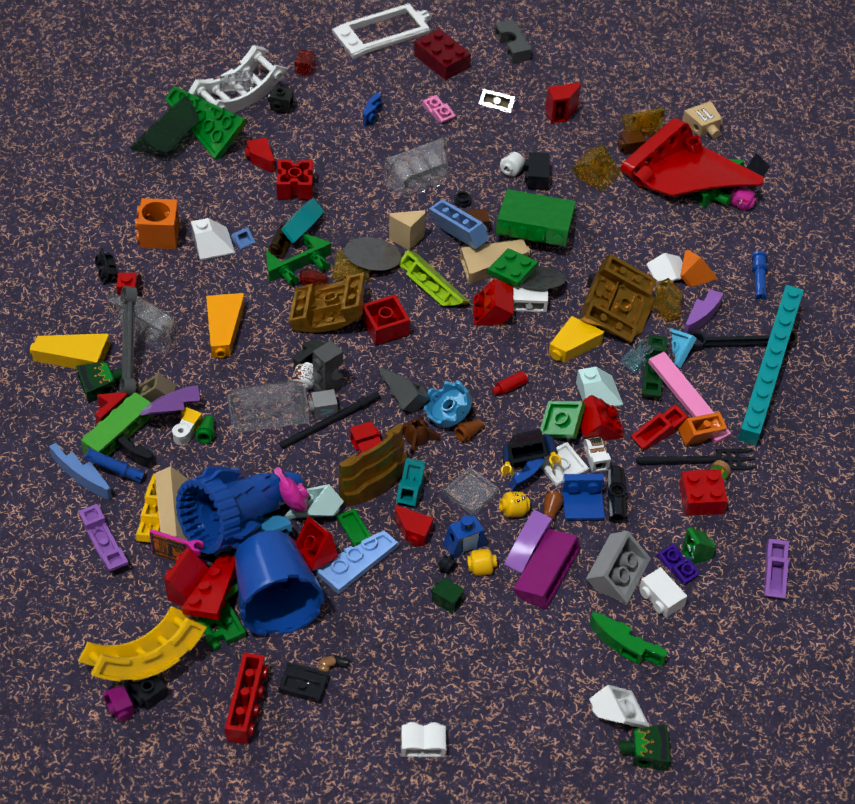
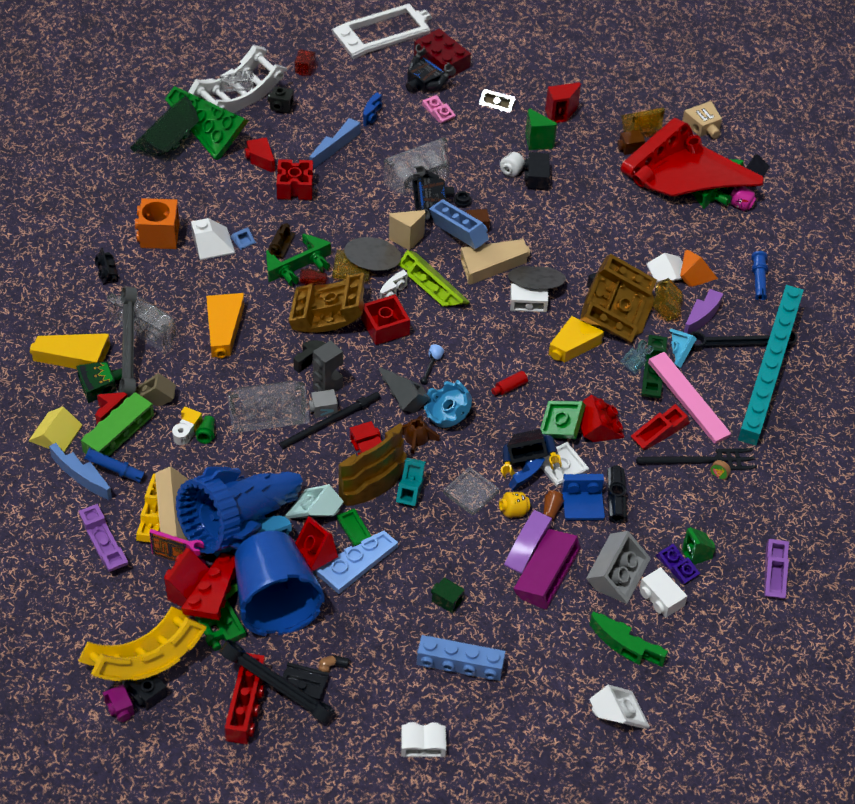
red slope [116,272,139,300] -> none
black slope [117,435,154,469] -> none
medium lavender slope [140,385,200,416] -> none
dark pink animal [274,467,310,512] -> none
teal slope [281,198,324,243] -> none
white head [291,362,315,392] -> none
red slope [394,505,434,547] -> none
black plate [438,554,456,573] -> none
blue torso [443,515,487,558] -> none
dark orange cone [455,419,484,441] -> none
yellow head [467,549,497,576] -> none
red slope [473,278,513,326] -> none
green plate [488,248,538,288] -> none
dark grey arch [494,19,532,64] -> none
green brick [495,189,576,247] -> none
clear yellow slope [571,144,621,192] -> none
light aqua slope [576,367,623,407] -> none
white leg [584,437,611,473] -> none
dark green torso [619,724,671,771] -> none
orange slope [678,412,727,446] -> none
red brick [679,469,728,516] -> none
none -> light yellow slope [29,407,83,453]
none -> black piece [219,640,335,724]
none -> medium blue slope [309,118,361,169]
none -> white slope [380,270,408,299]
none -> torso [405,44,456,93]
none -> torso [412,166,455,220]
none -> medium blue brick [417,635,505,681]
none -> hinge [420,344,444,385]
none -> green slope [525,108,557,150]

